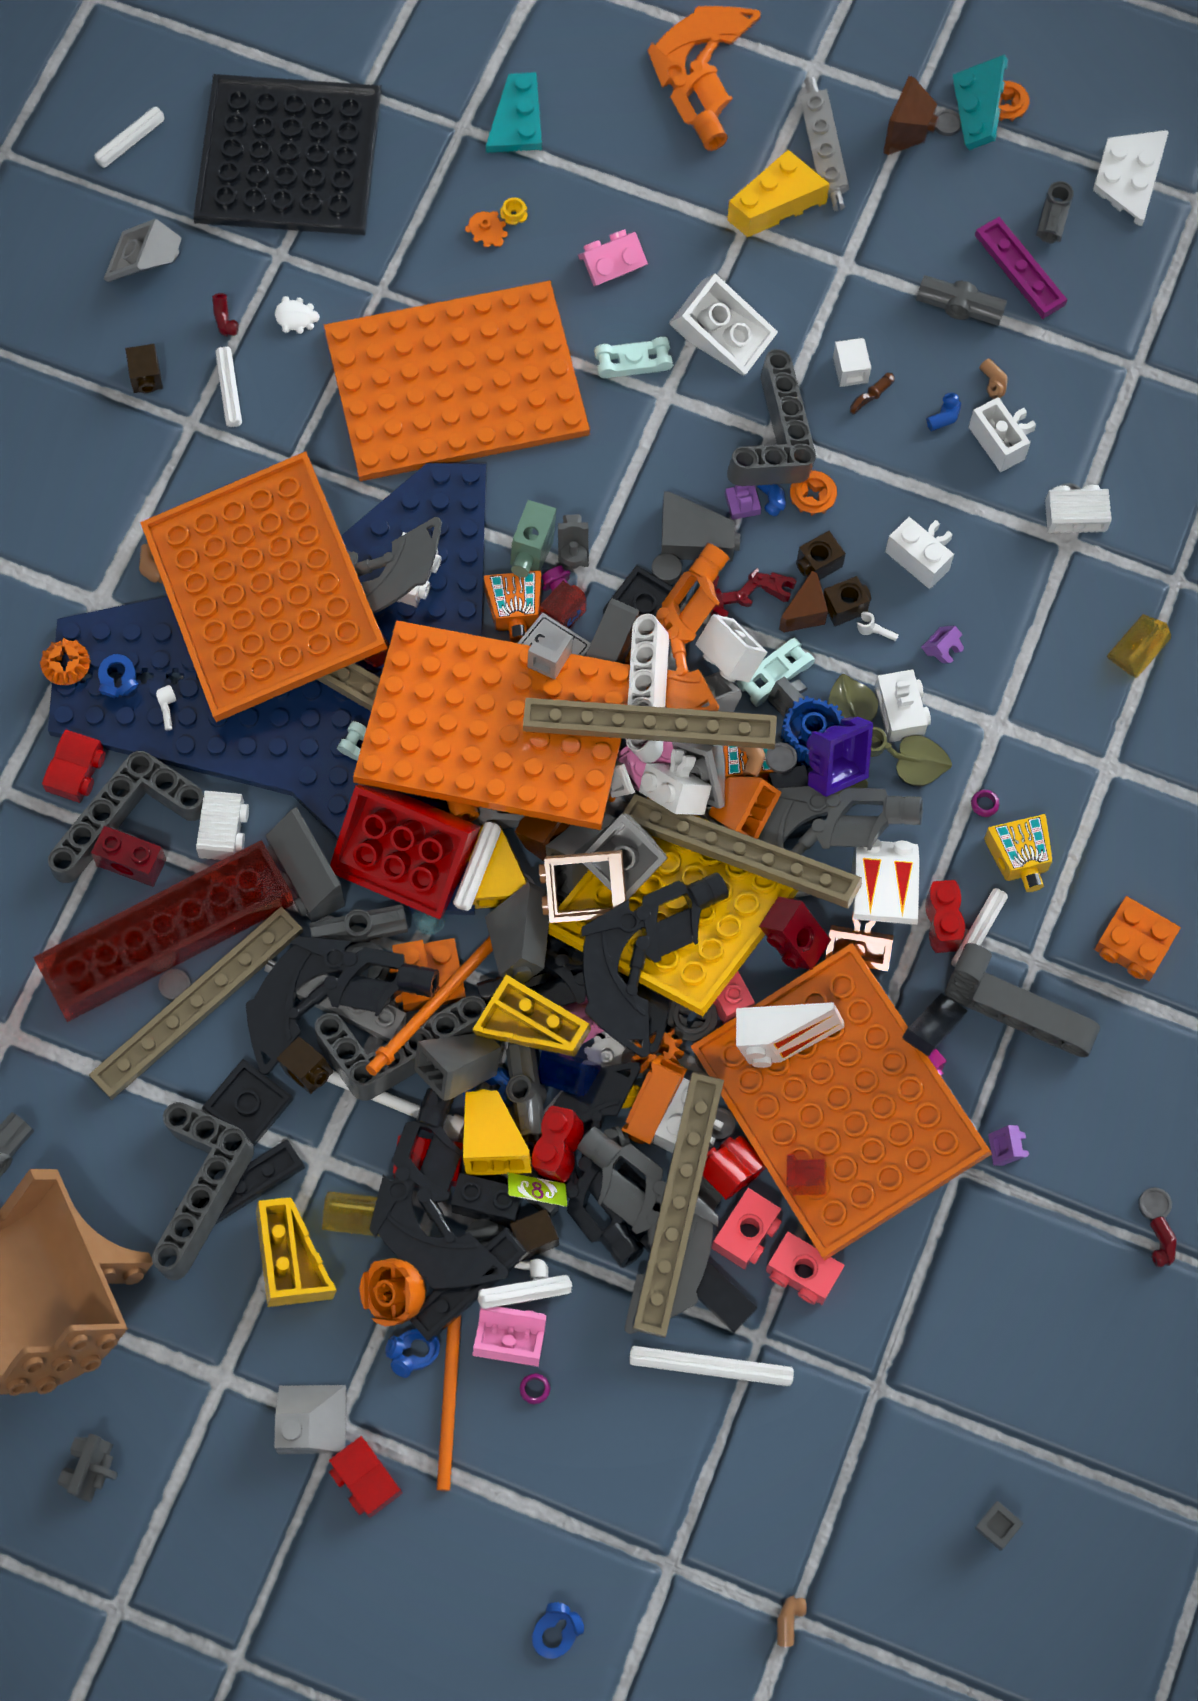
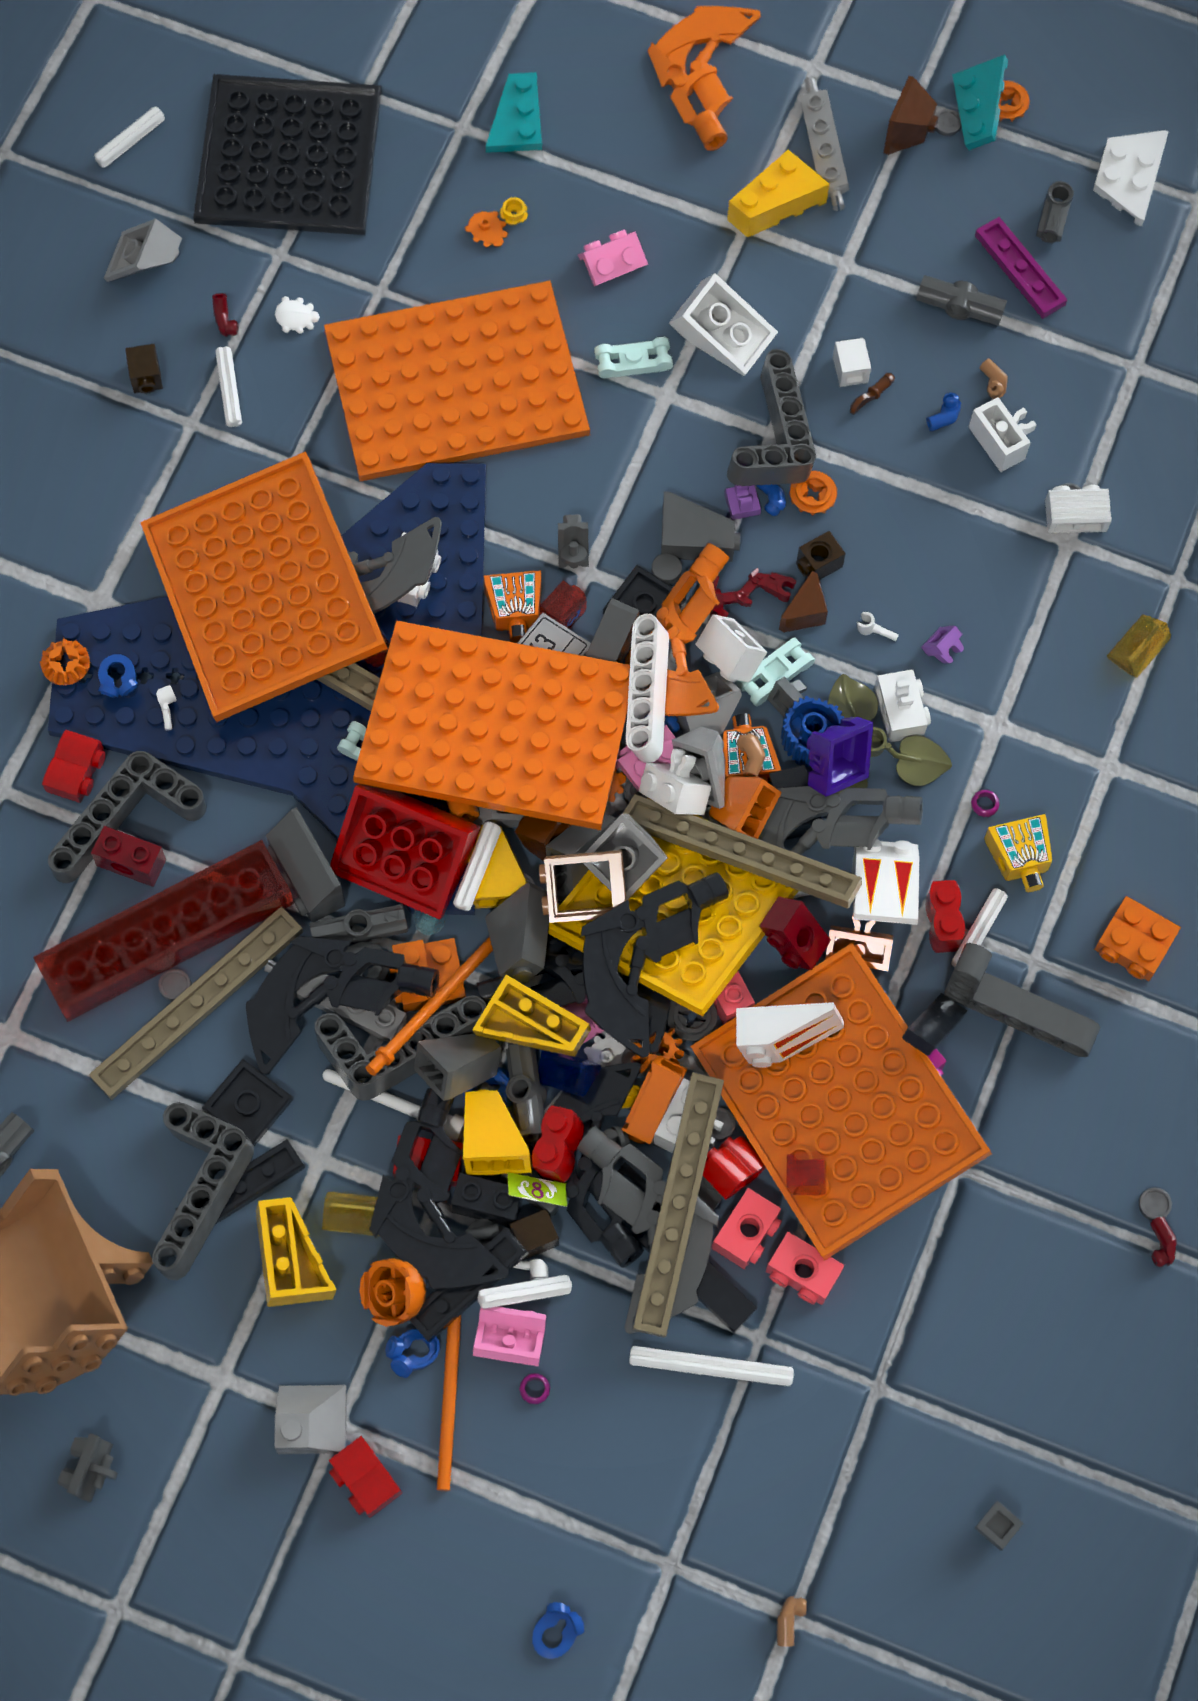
medium nougat arm [139,544,163,584] -> none
white brick [196,791,249,862] -> none
dark brown brick [276,1036,333,1094] -> none
sand green torso [510,500,557,577] -> none
dark tan plate [523,698,777,749] -> none
light grey panel [528,634,573,680] -> none
magenta plate [541,566,571,592] -> none
white slope [610,761,635,798] -> none
flat silver piece [766,742,797,773] -> none
dark brown brick [823,576,871,627] -> none
white brick [885,517,954,589] -> none
medium lavender tile [988,1125,1029,1166] -> none

